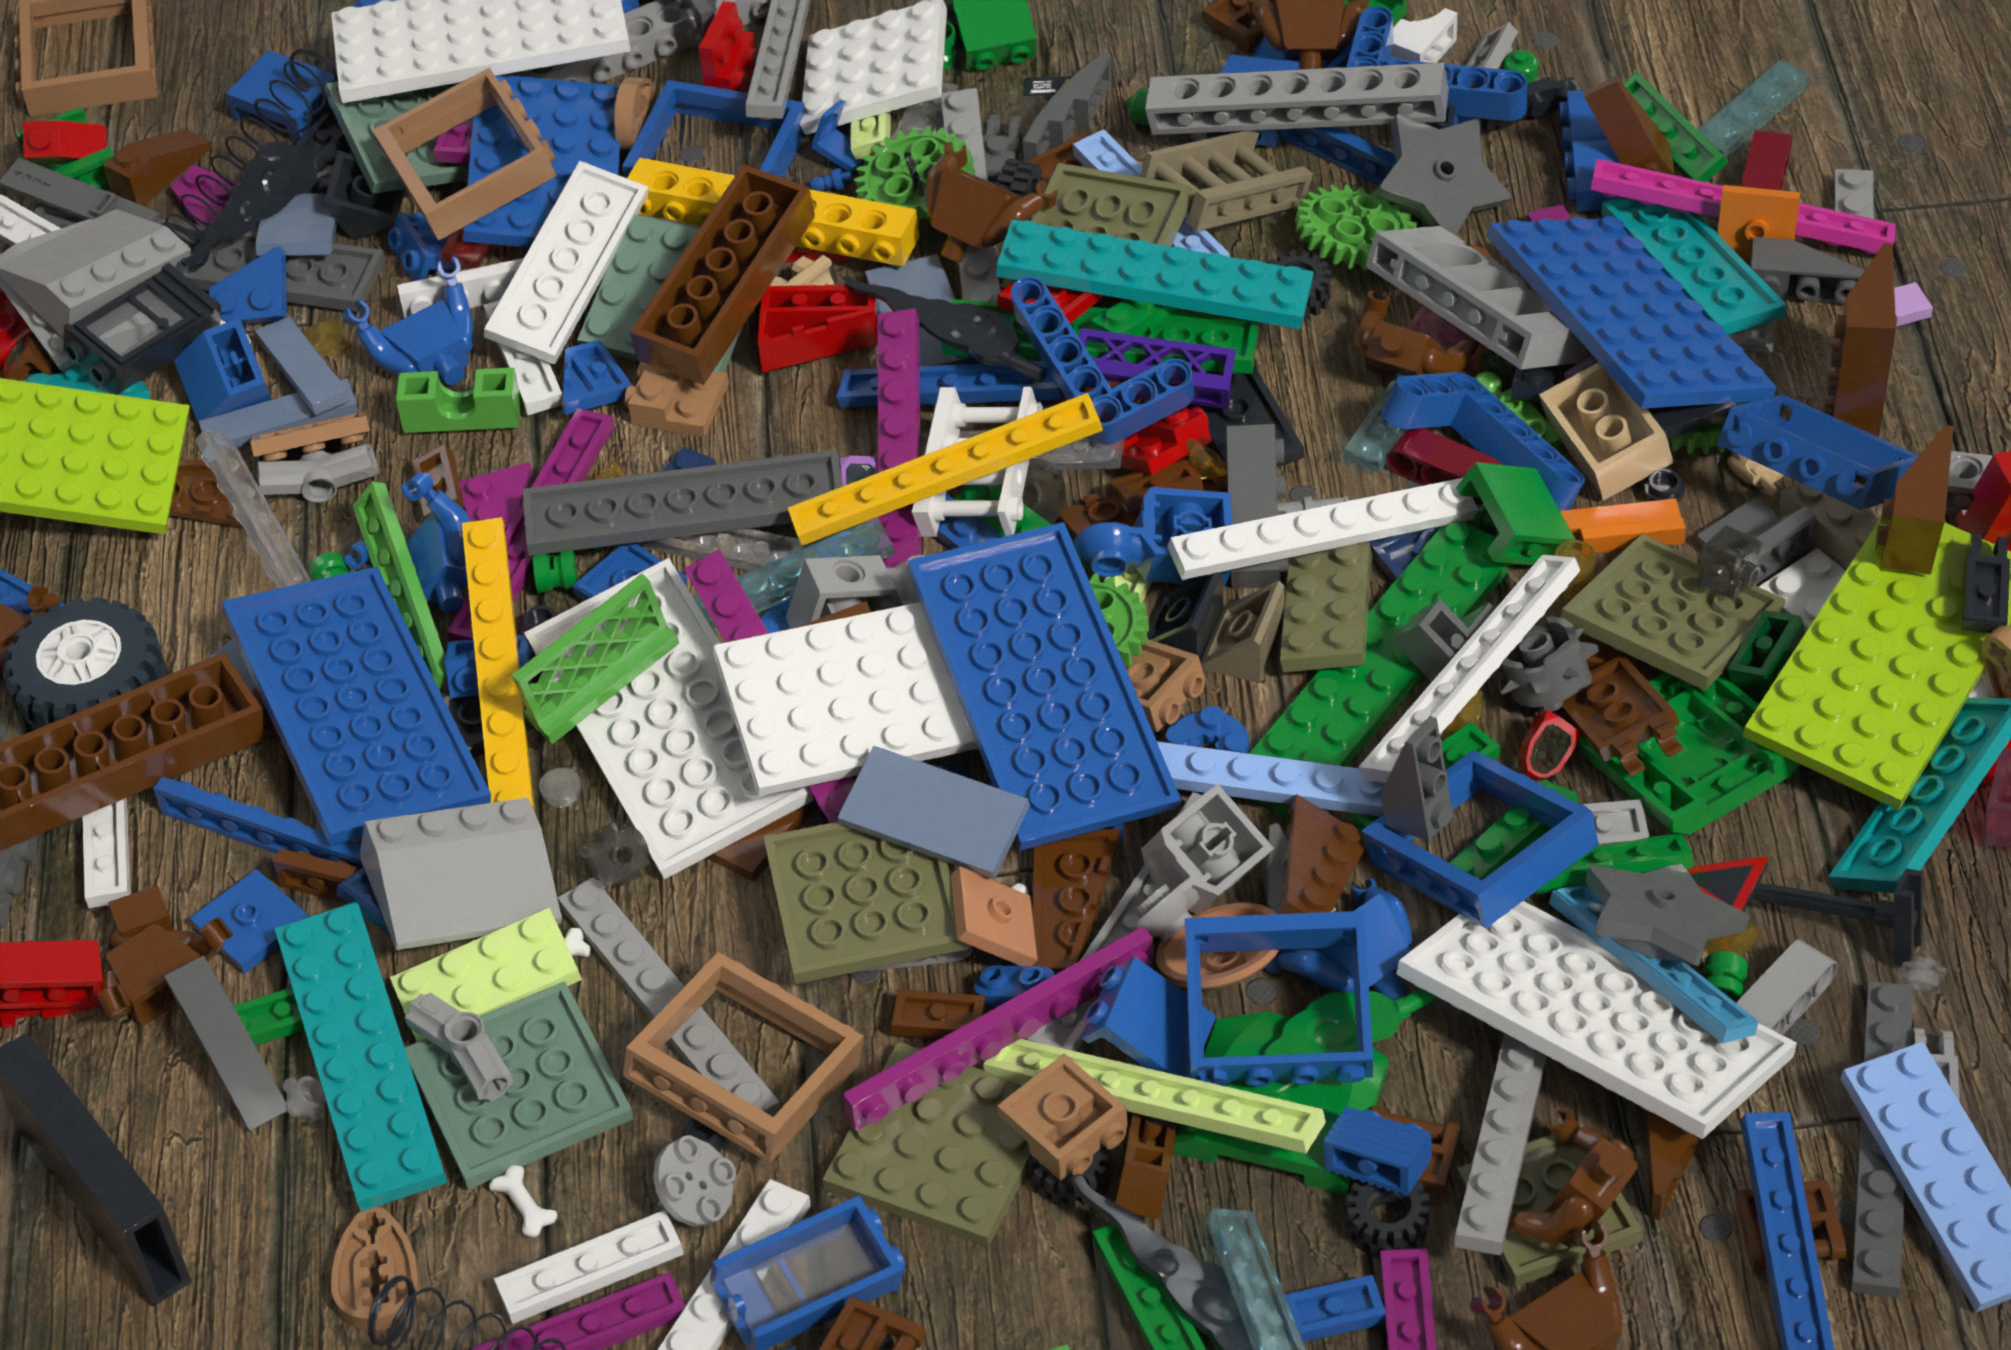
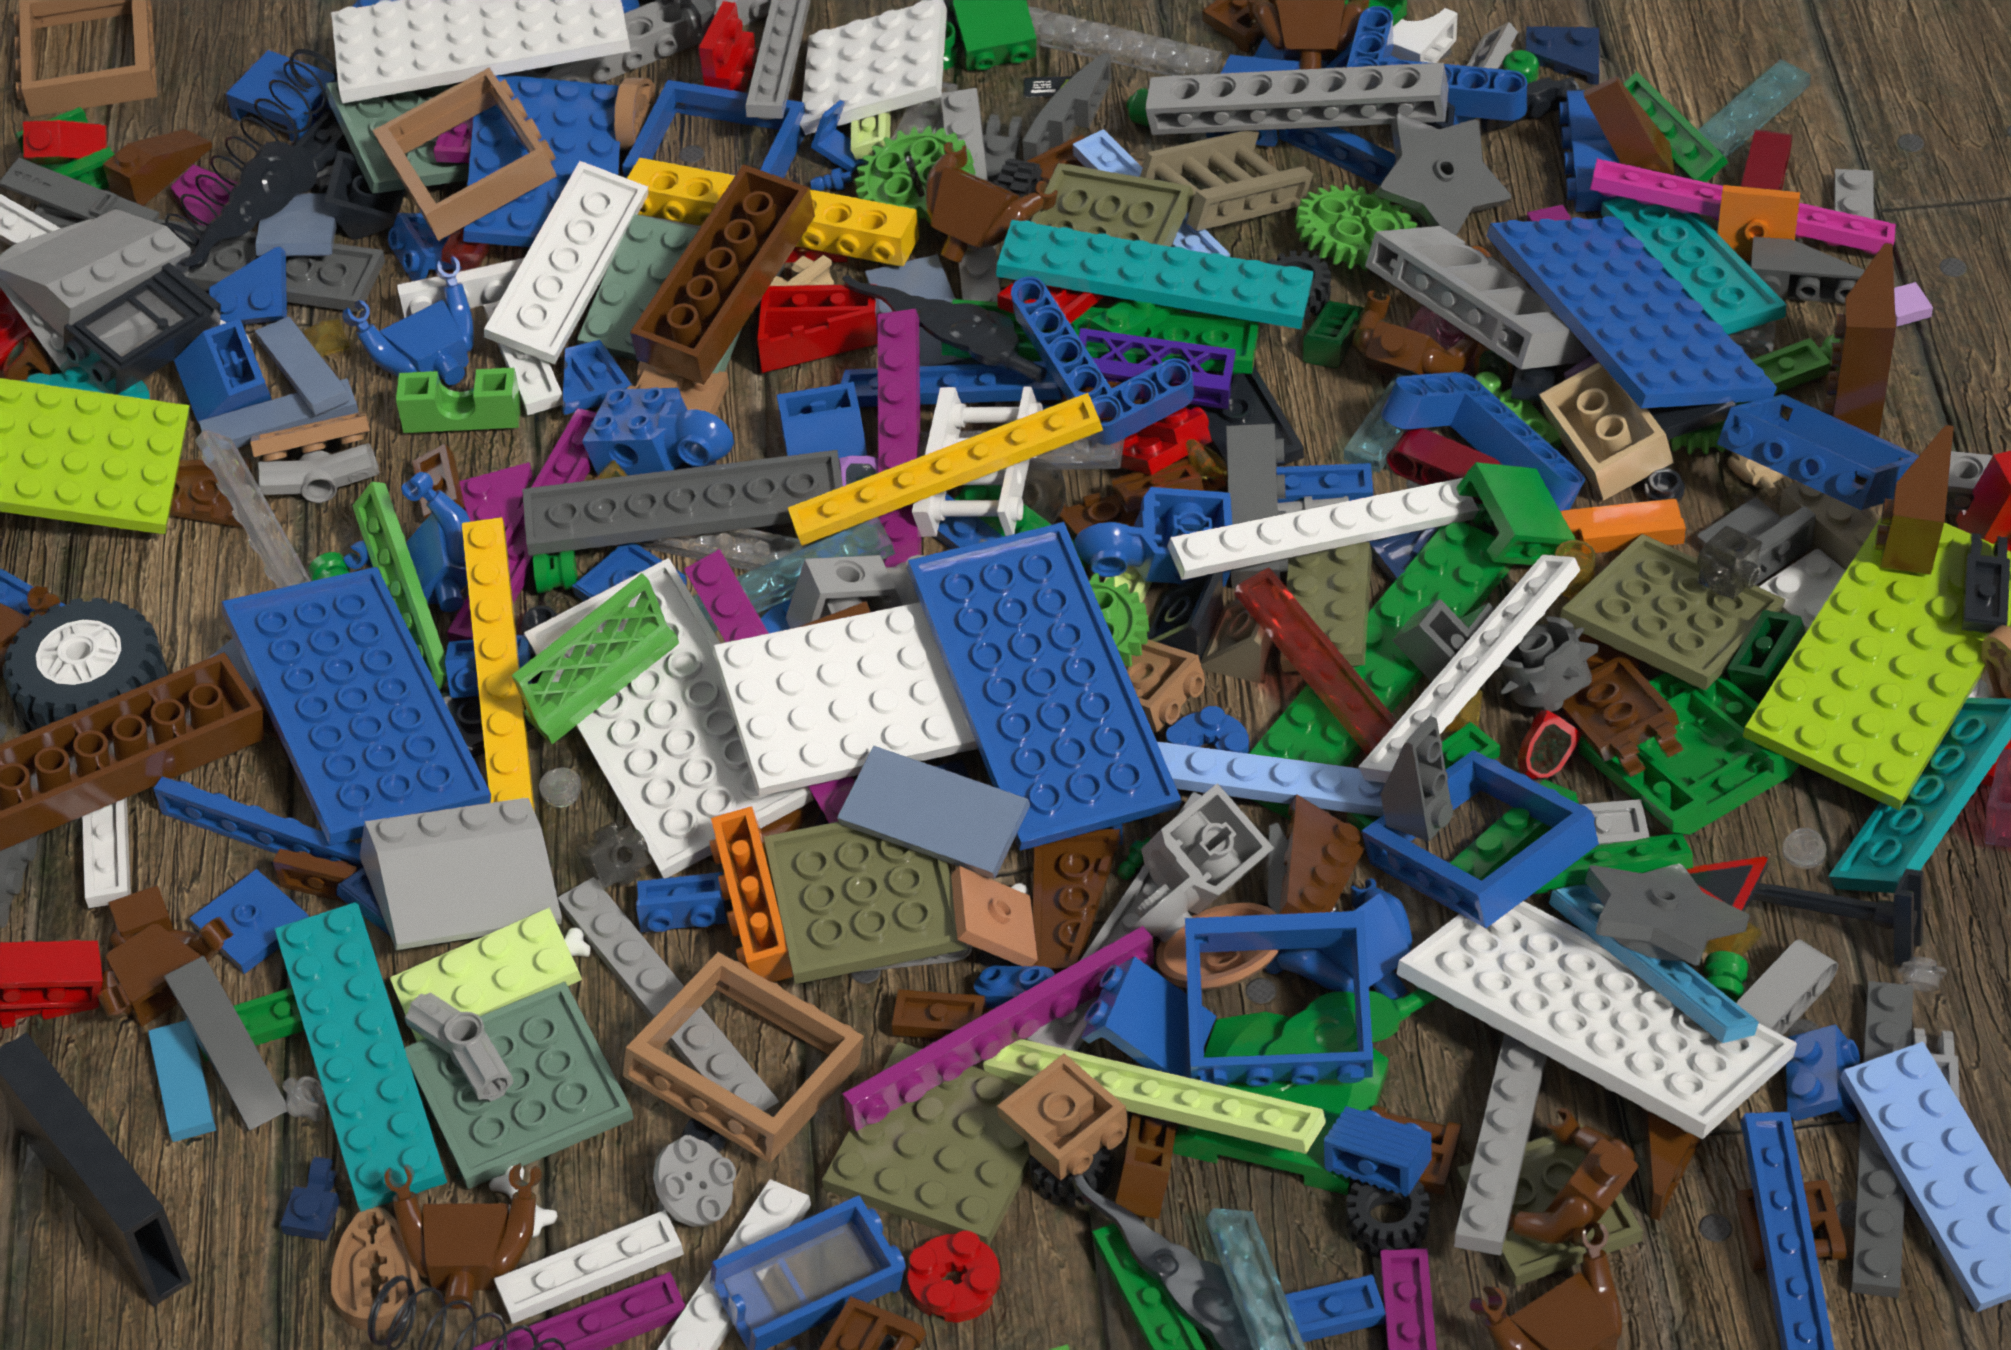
none -> dark azure tile [148,1020,216,1142]
none -> dark blue plate [280,1157,340,1241]
none -> reddish brown torso [385,1163,542,1309]
none -> blue brick [582,387,734,476]
none -> blue bracket [636,872,727,932]
none -> orange brick [709,806,793,982]
none -> blue slope [777,382,867,458]
none -> red plate [908,1230,1001,1323]
none -> clear plate [1028,6,1222,76]
none -> green piece [1117,837,1151,880]
none -> clear red plate [1234,567,1398,756]
none -> blue plate [1277,463,1373,503]
none -> dark green slope [1303,301,1364,369]
none -> dark blue wing [1526,26,1599,85]
none -> bright green plate [1751,334,1840,394]
none -> clear plate [1782,828,1827,869]
none -> blue bracket [1786,1024,1860,1123]

